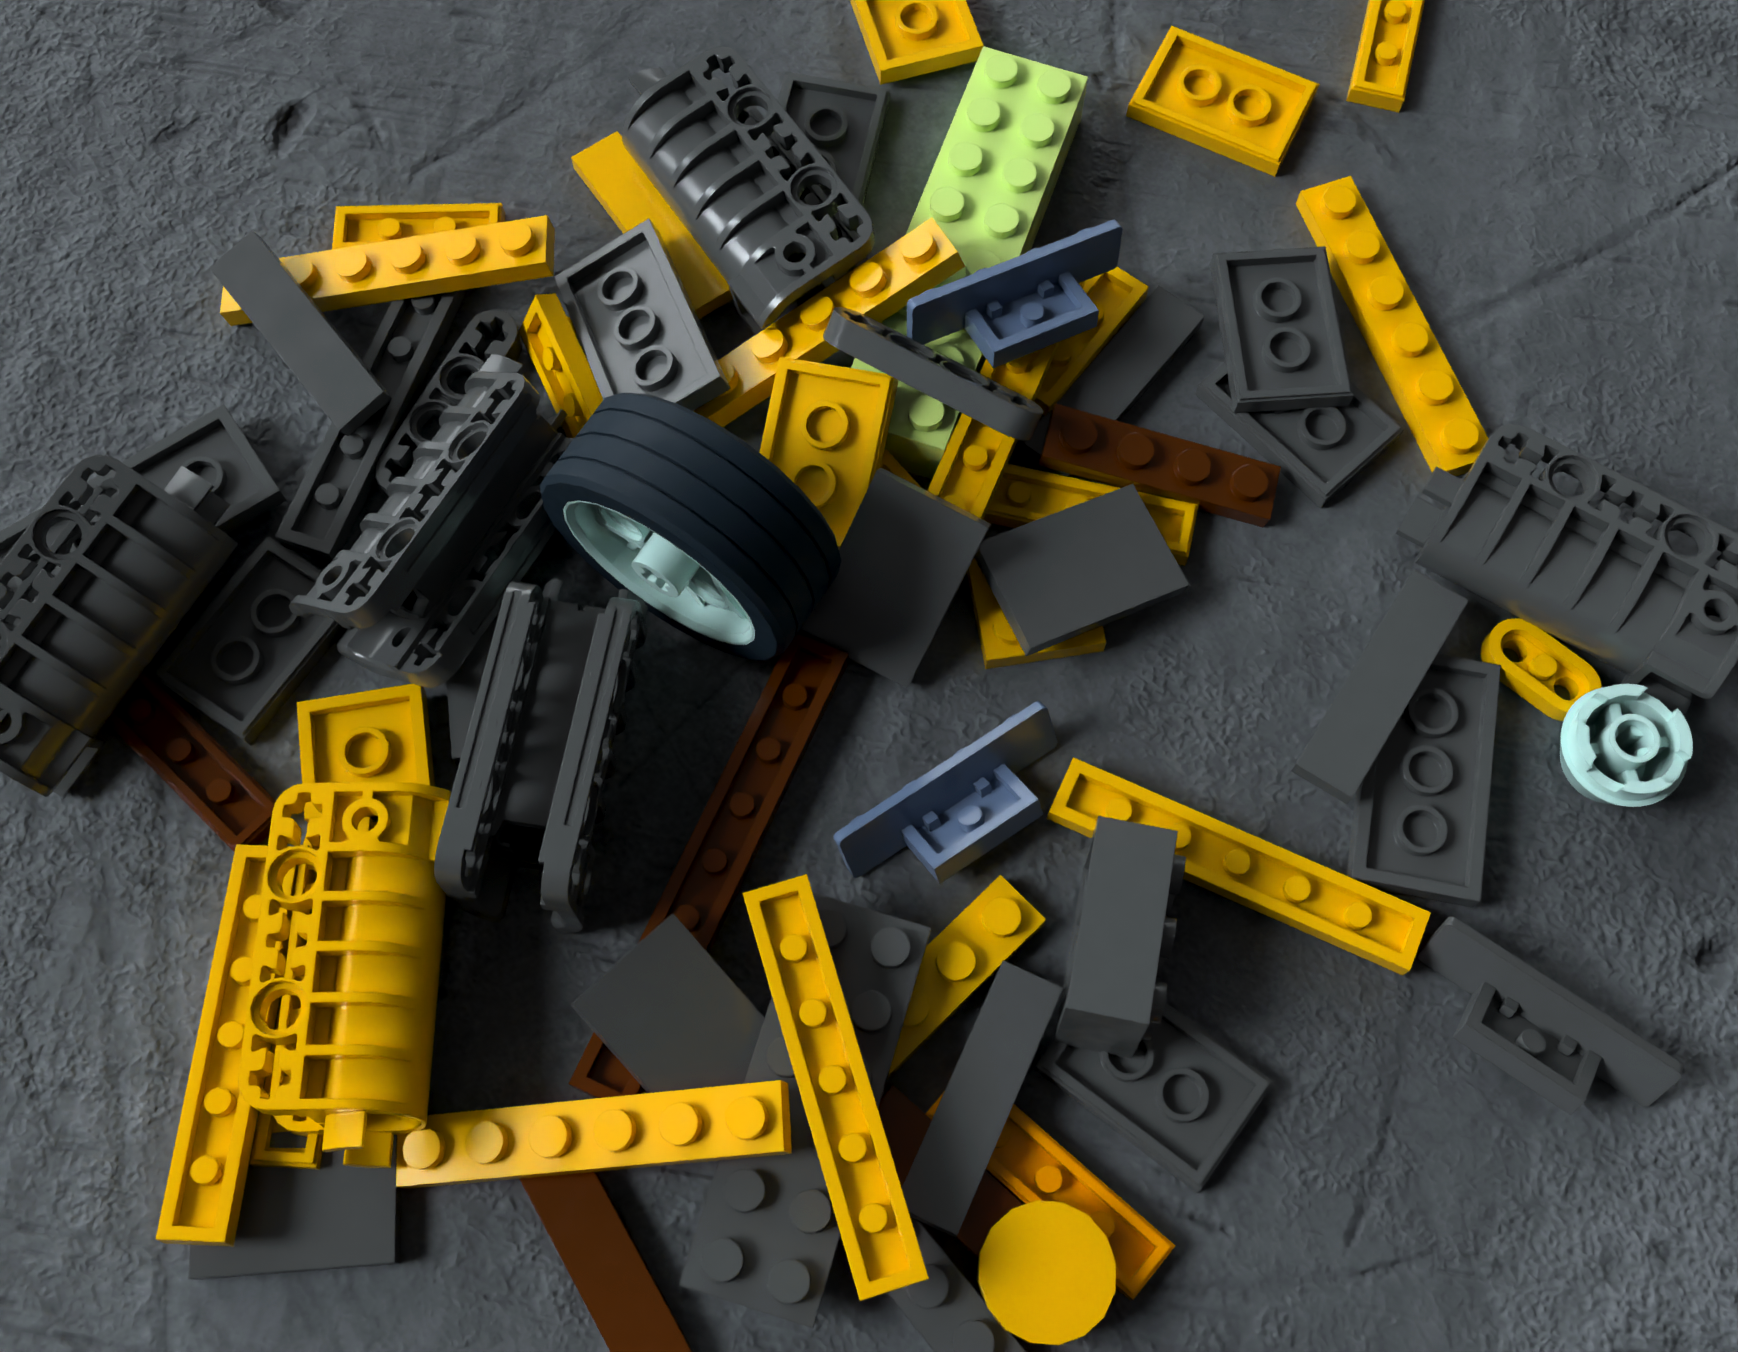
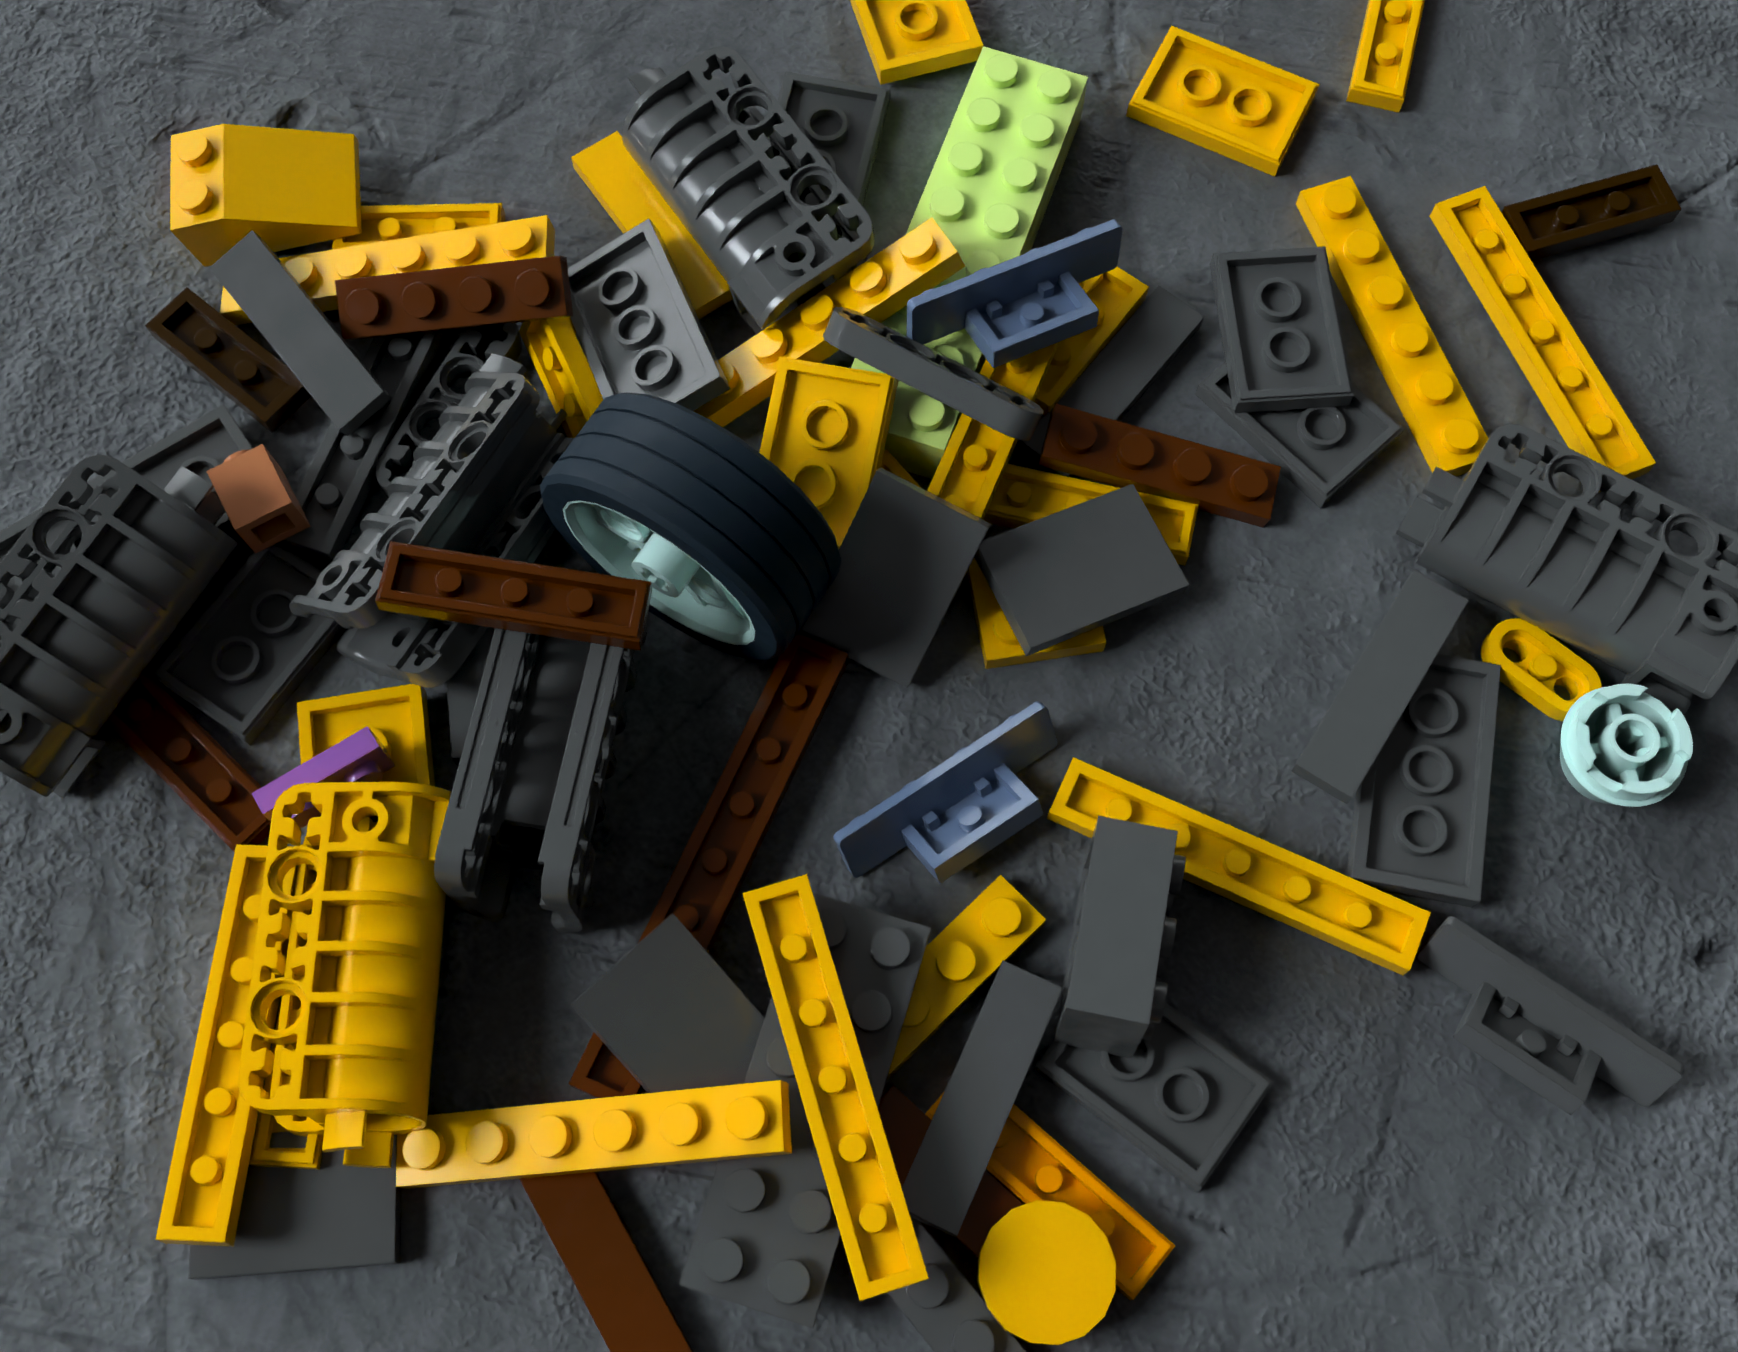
none -> dark brown plate [145,287,311,433]
none -> yellow slope [170,124,362,267]
none -> nougat brick [206,444,310,554]
none -> medium lavender plate [251,726,395,828]
none -> reddish brown plate [335,256,573,340]
none -> reddish brown tile [375,541,652,651]
none -> yellow plate [1429,186,1656,492]
none -> dark brown plate [1502,164,1681,261]

